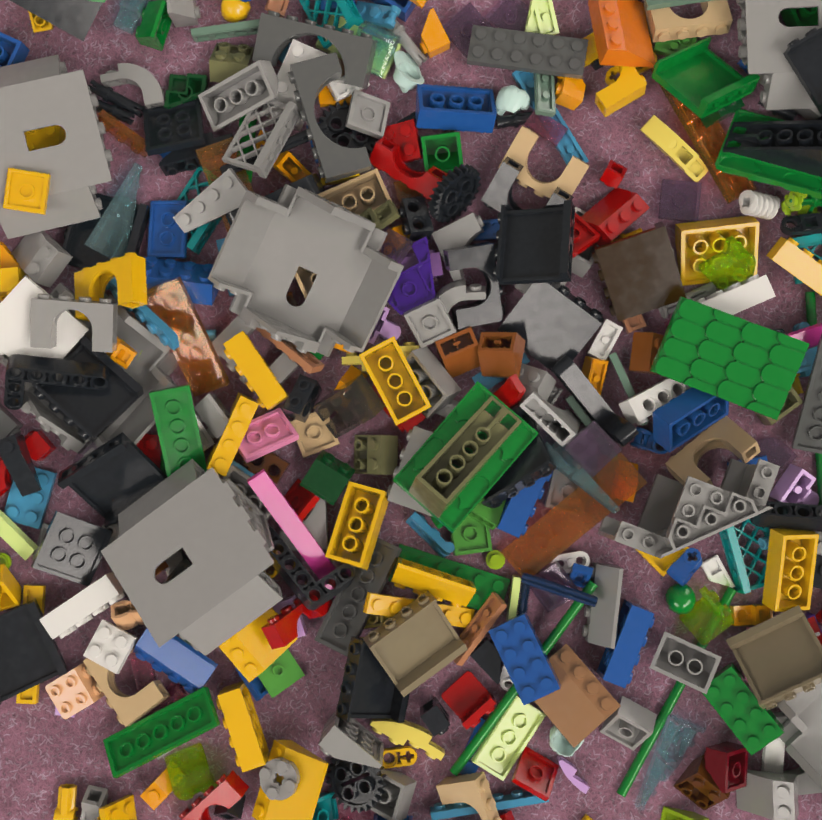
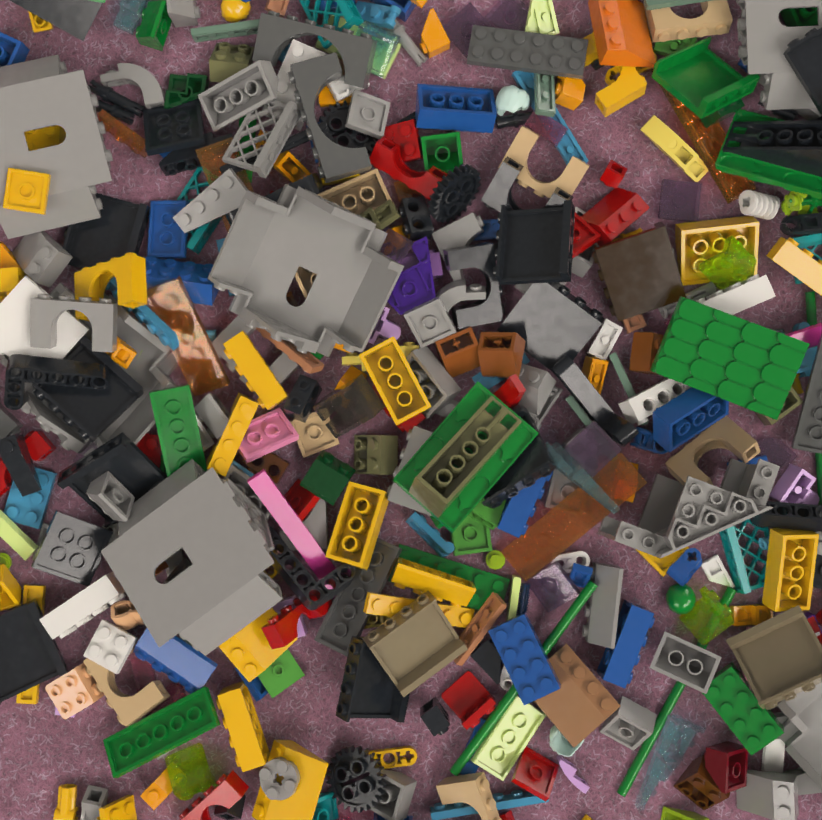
clear light blue wedge [84,163,143,259] -> none
light grey slope [318,711,384,769] -> none
light yellow slope [370,718,445,761] -> none
light aqua piece [393,51,424,93] -> none
light grey arch [519,391,581,447] -> none
dark blue axle [521,573,598,607] -> none
none -> light grey slope [86,471,135,522]

